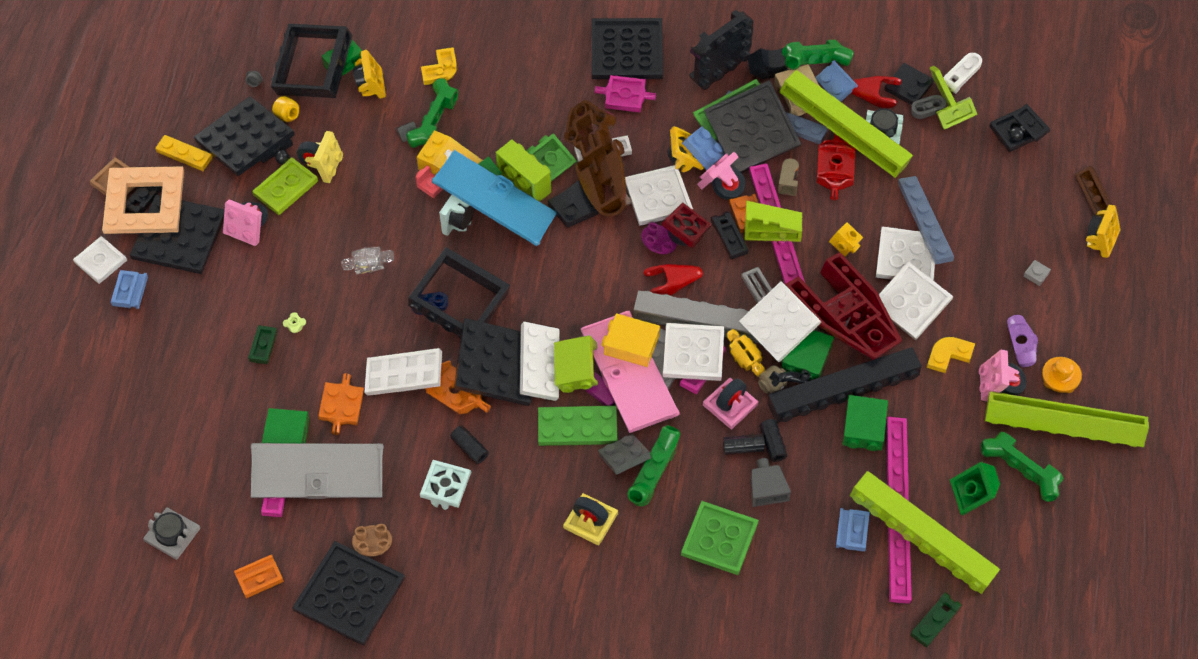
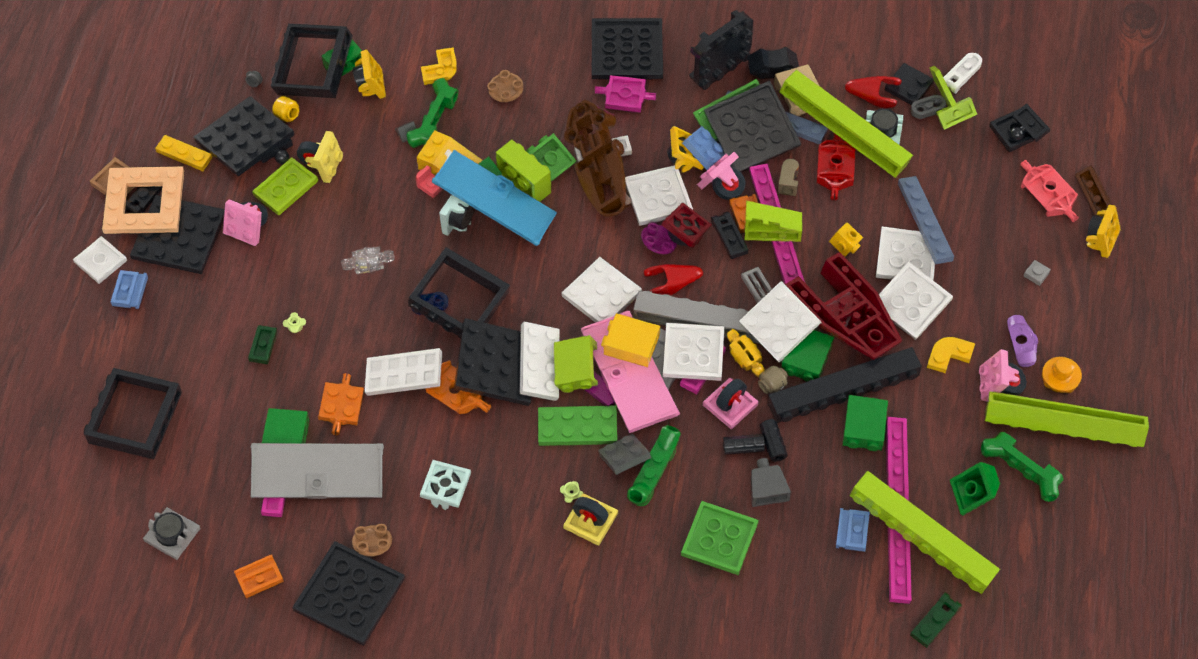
black axle [450,425,489,464] -> none
black plate [548,180,599,228] -> none
black arm [769,370,811,387] -> none
green plate [782,40,854,70] -> none
medium blue plate [815,61,858,102] -> none
none -> black window [84,368,182,459]
none -> medium nougat dish [487,70,523,102]
none -> yellowish green plate [560,481,583,503]
none -> white plate [562,257,642,323]
none -> coral plate [1020,160,1079,222]

